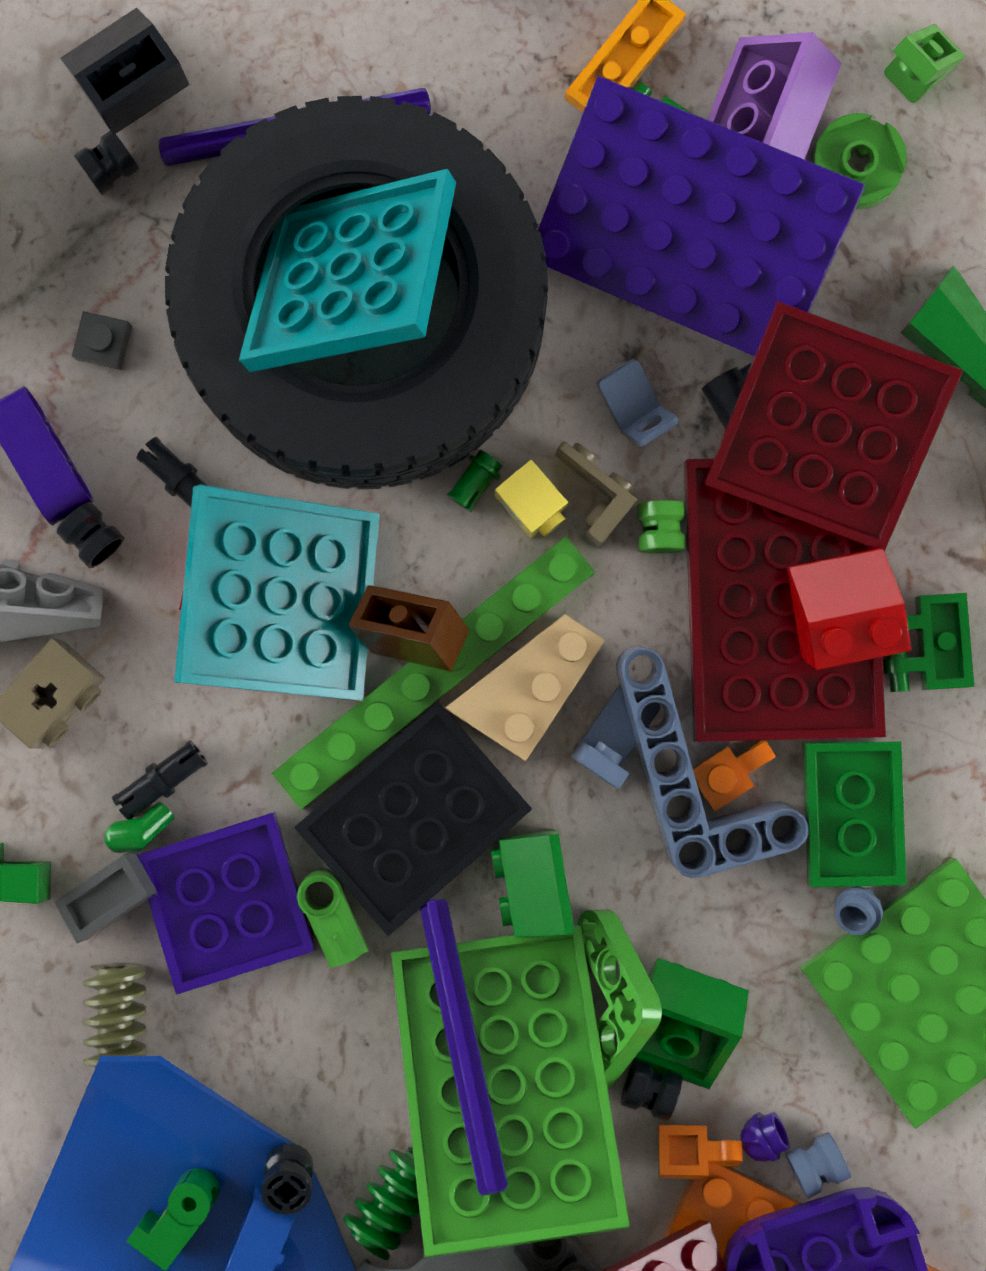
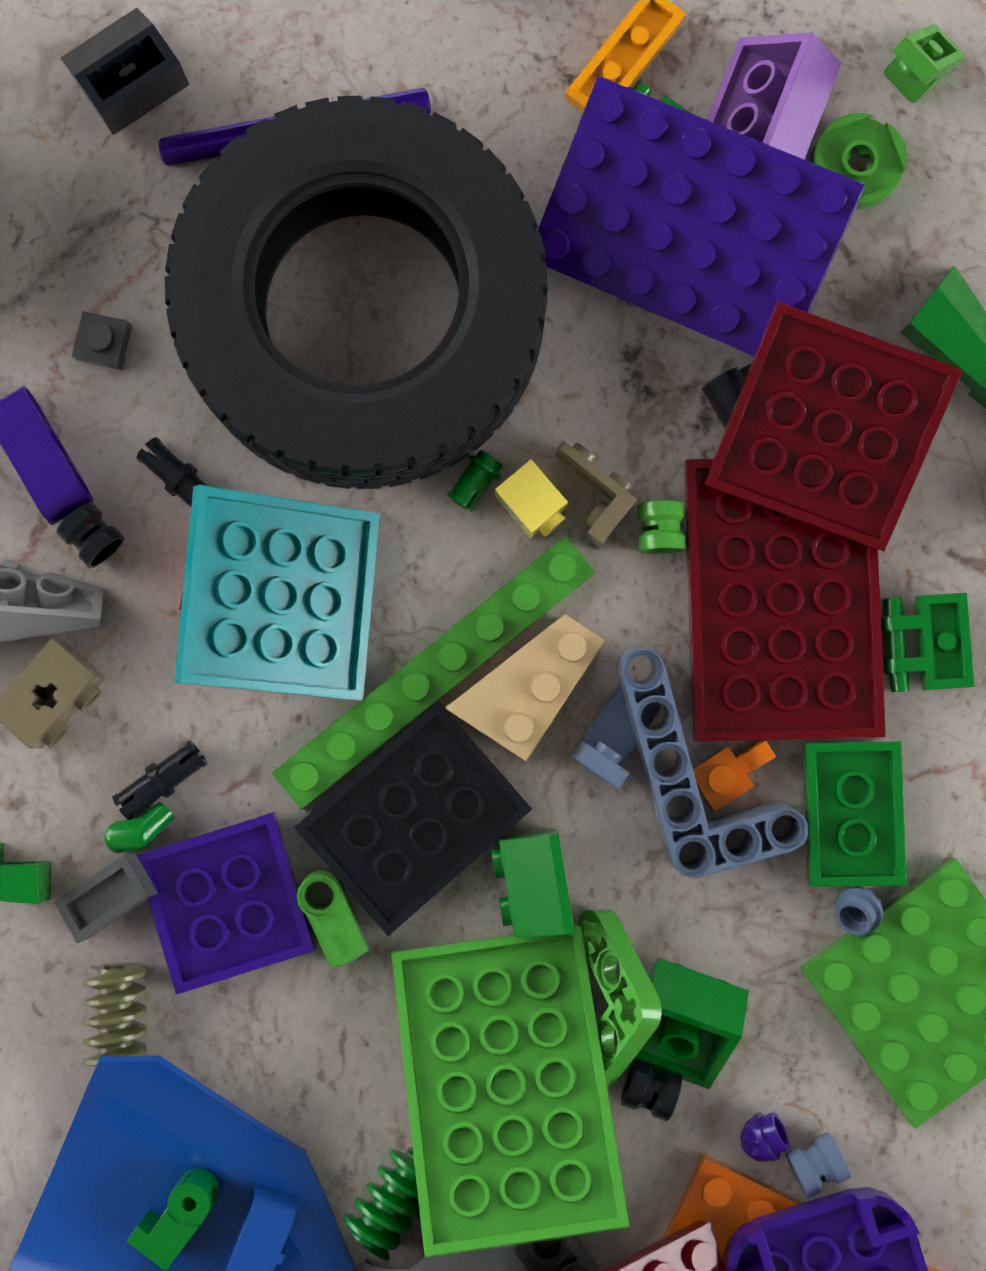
black wheel [74,129,140,195] -> none
teal plate [239,169,456,372] -> none
black wheel [261,1143,313,1215] -> none
reddish brown brick [348,585,470,671] -> none
dark purple axle [420,899,508,1195] -> none
sand blue bracket [597,359,679,447] -> none
orange plate [657,1124,743,1179] -> none
red slope [787,548,912,670] -> none

